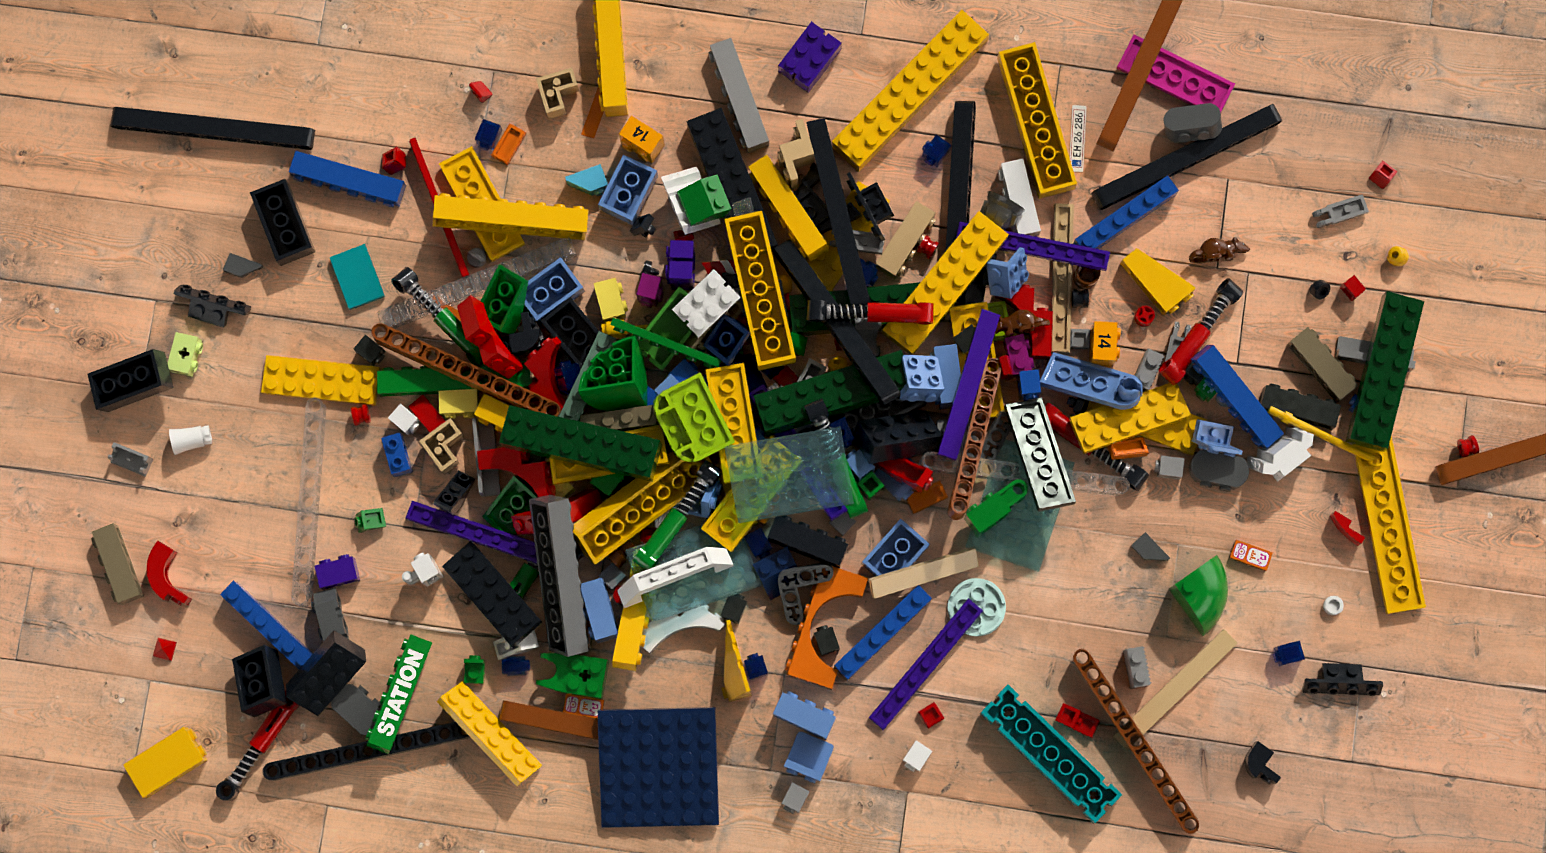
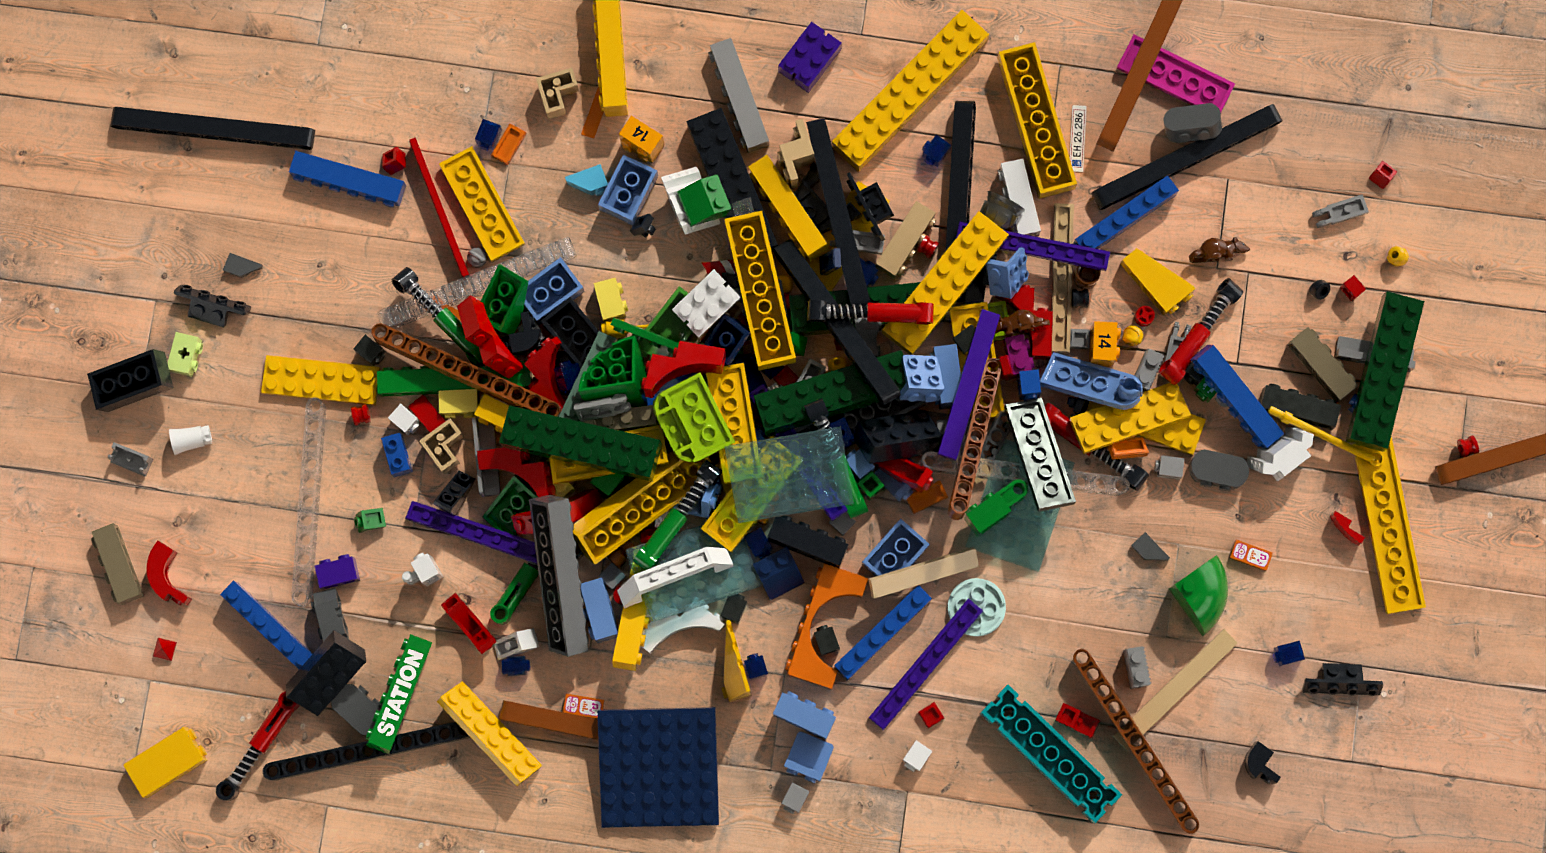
black brick [232,645,287,718] -> none
black brick [250,179,316,266] -> none
teal tile [329,244,385,310] -> none
yellow brick [433,193,588,240] -> none
black plate [442,541,542,649] -> none
green bracket [464,655,485,684] -> none
red slope [469,81,493,103] -> none
green brick [536,653,609,699] -> none
magenta brick [636,273,664,308] -> none
black tile [641,260,660,276] -> none
dark purple piece [665,240,696,291] -> none
red slope [673,230,694,241] -> none
dark grey beam [778,562,833,625] -> none
medium blue bracket [1192,419,1243,457] -> none
white tile [1323,596,1344,616] -> none
none -> red arch [441,592,497,654]
none -> light grey hinge [574,393,631,422]
none -> red arch [641,341,726,398]
none -> dark blue tile [819,248,841,275]
none -> yellow piece [1122,326,1143,346]

